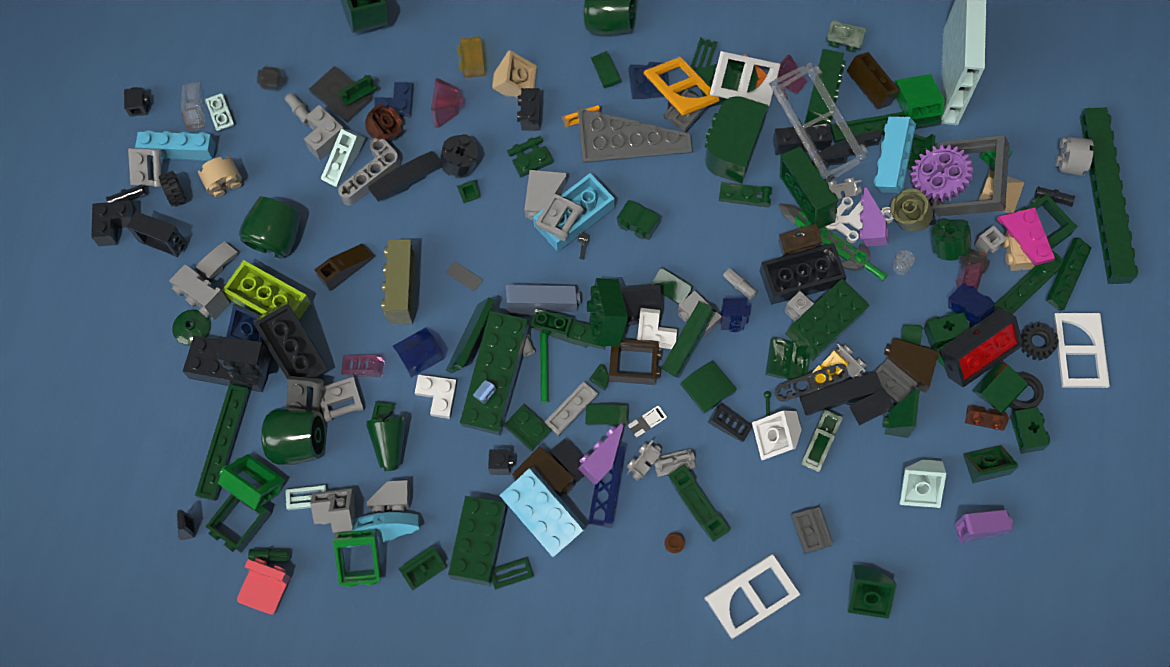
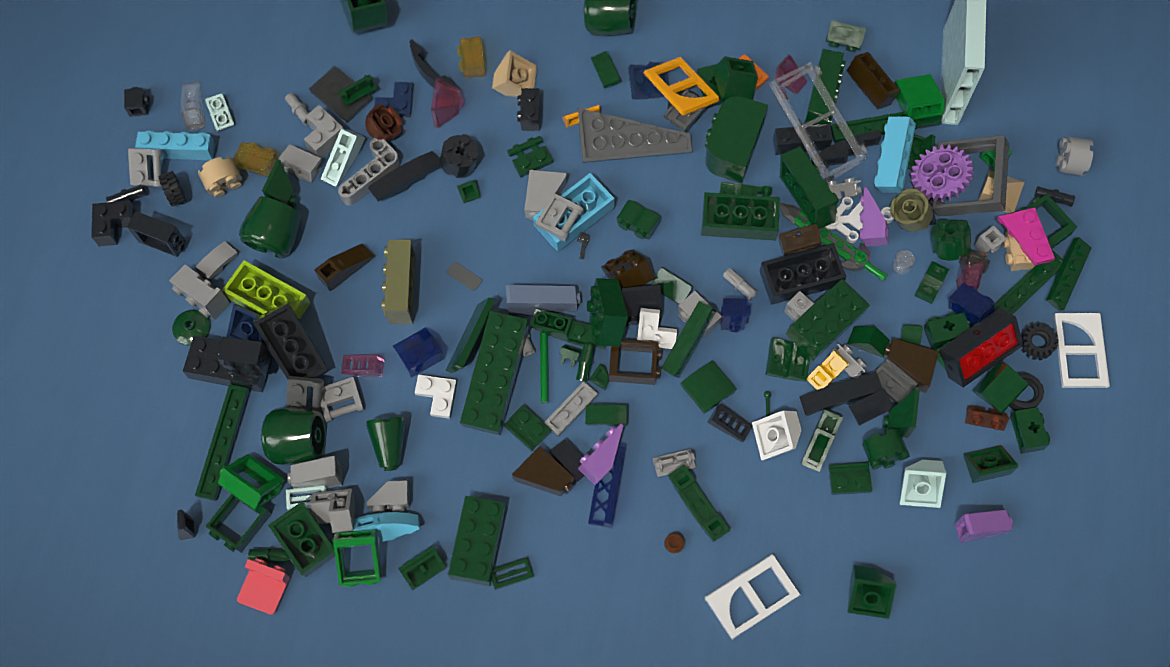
clear smoke head [257,66,285,91] -> none
dark green tile [371,401,395,420] -> none
light blue slope [473,381,496,404] -> none
black brick [488,449,514,475] -> none
medium azure brick [500,467,586,557] -> none
light grey hinge [626,440,662,481] -> none
sticker [628,406,667,437] -> none
dark green tile [691,37,717,72] -> none
white window [710,51,780,106] -> none
black beam [774,364,848,402] -> none
dark grey plate [791,507,833,554] -> none
dark green brick [1080,107,1138,284] -> none
none -> clear yellow brick [233,142,278,177]
none -> dark green slope [262,159,298,208]
none -> dark green slope [268,501,335,577]
none -> light grey hinge [279,144,321,183]
none -> light grey slope [288,456,342,489]
none -> black slope [409,39,458,98]
none -> dark green tile [559,344,582,367]
none -> dark green axle [576,342,594,382]
none -> dark brown slope [601,249,655,292]
none -> dark green brick [701,192,780,241]
none -> dark green plate [828,463,872,495]
none -> dark green slope [847,326,890,358]
none -> dark green brick [862,429,910,470]
none -> dark green slope [915,261,949,304]

